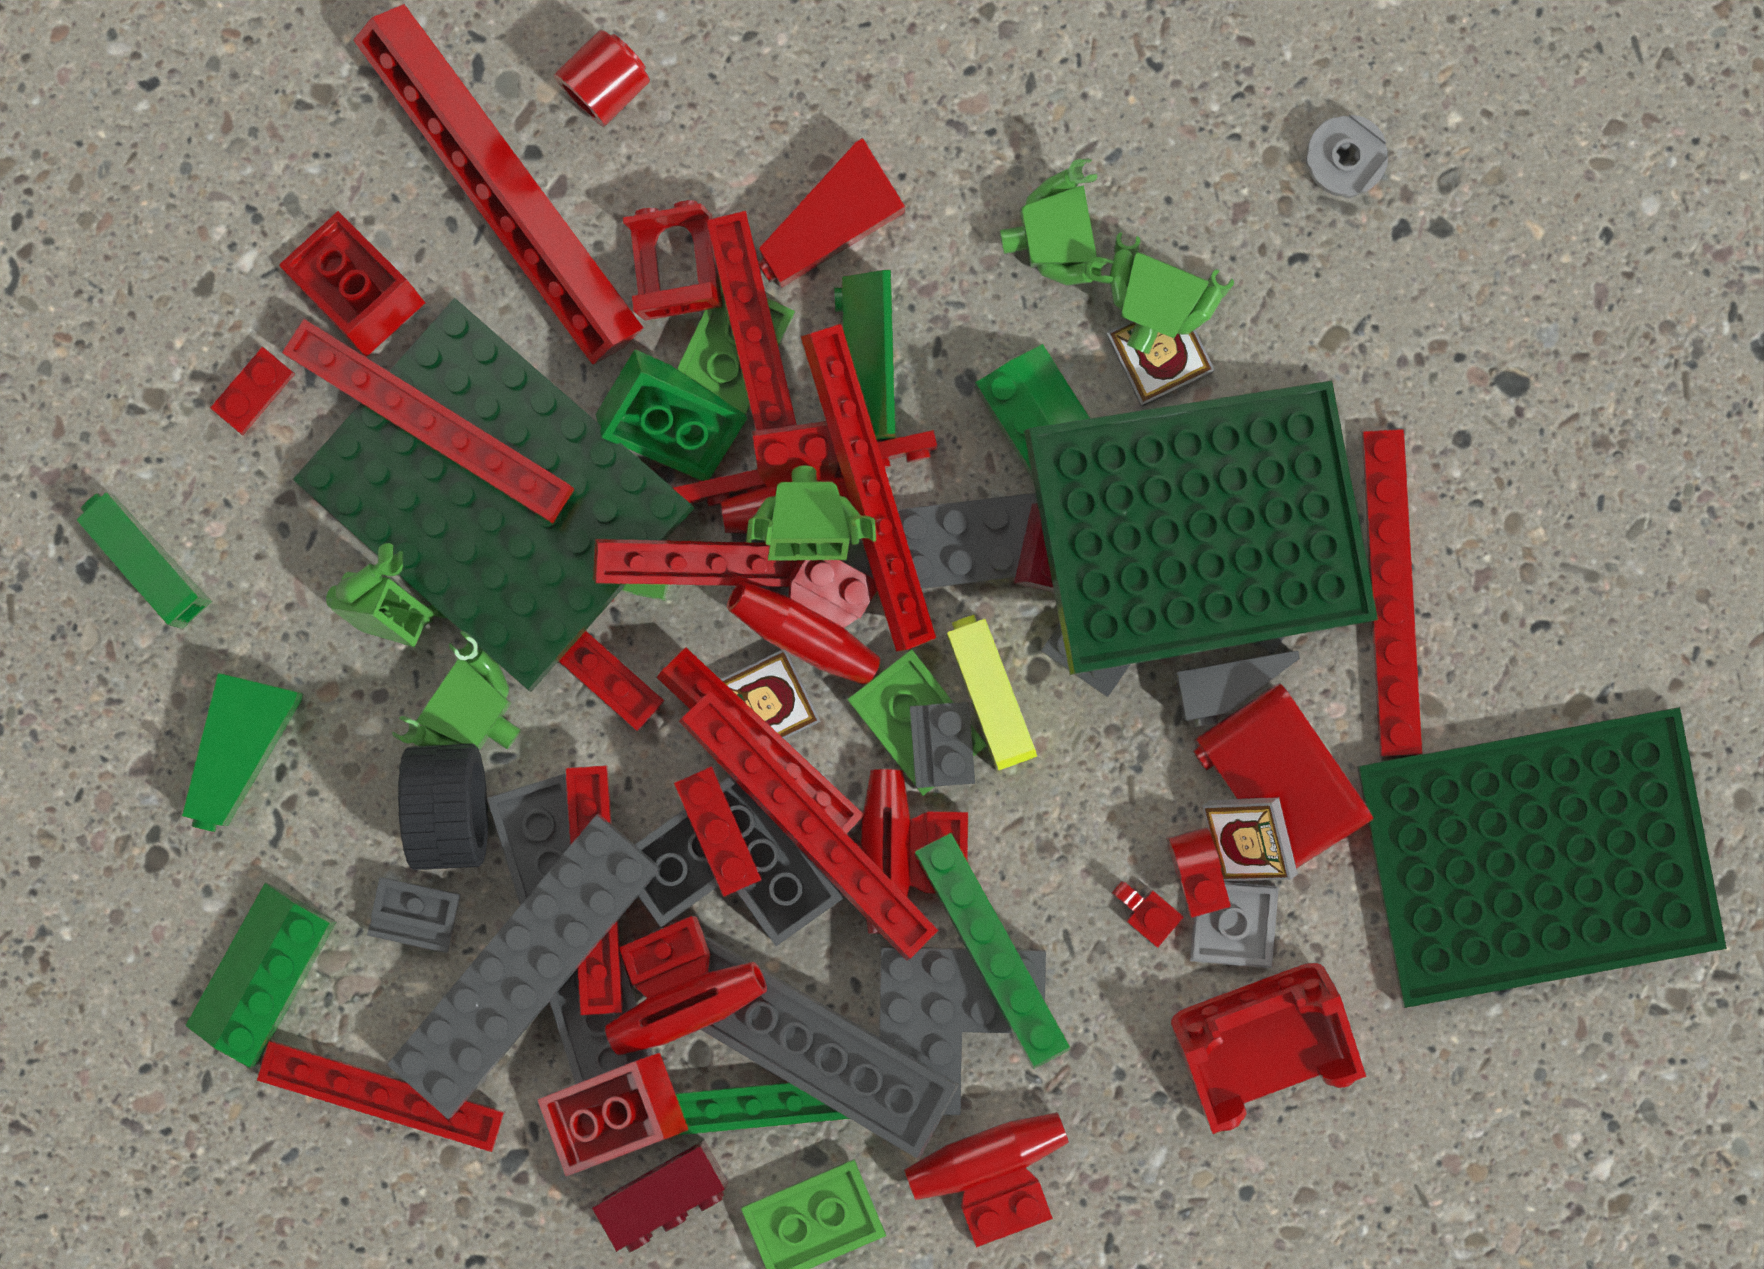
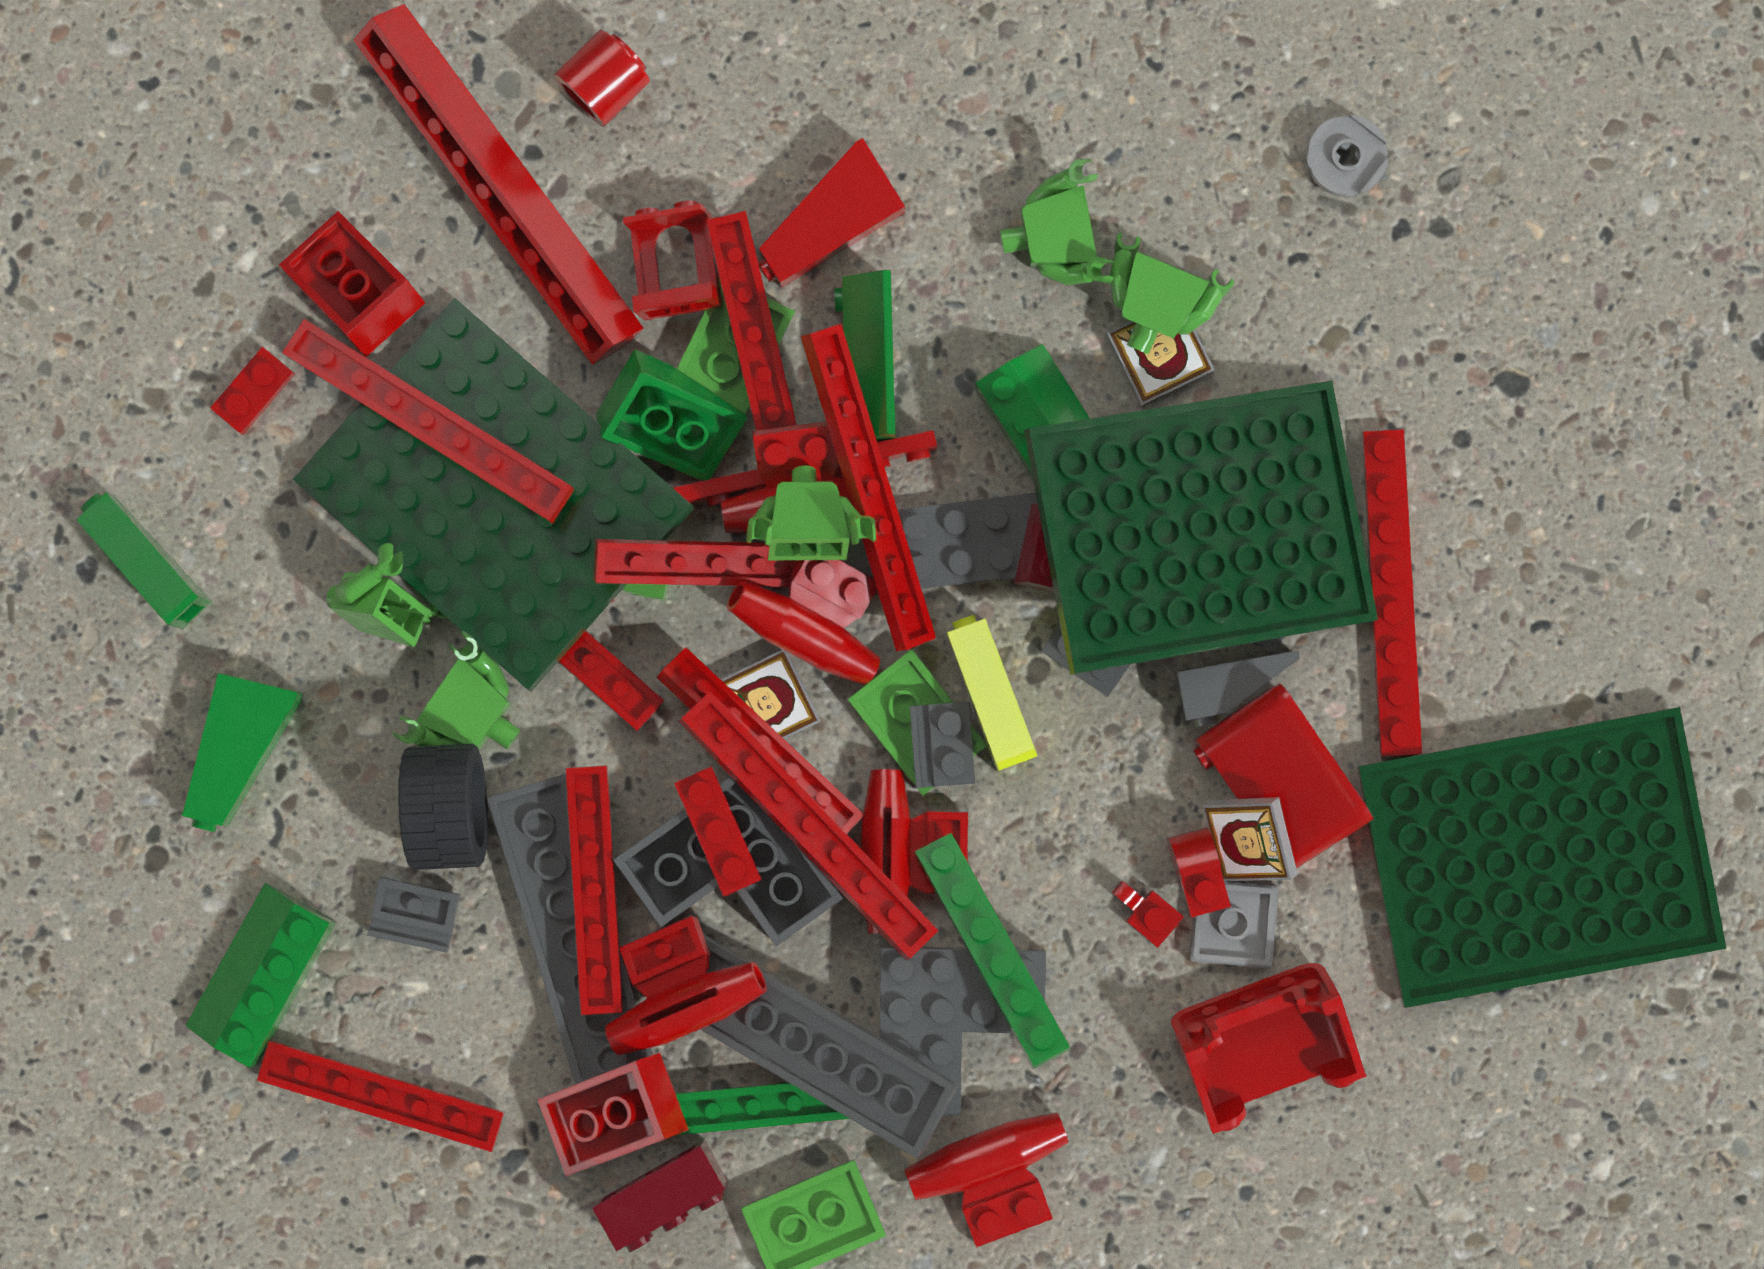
dark grey plate [387,814,661,1119] -> none

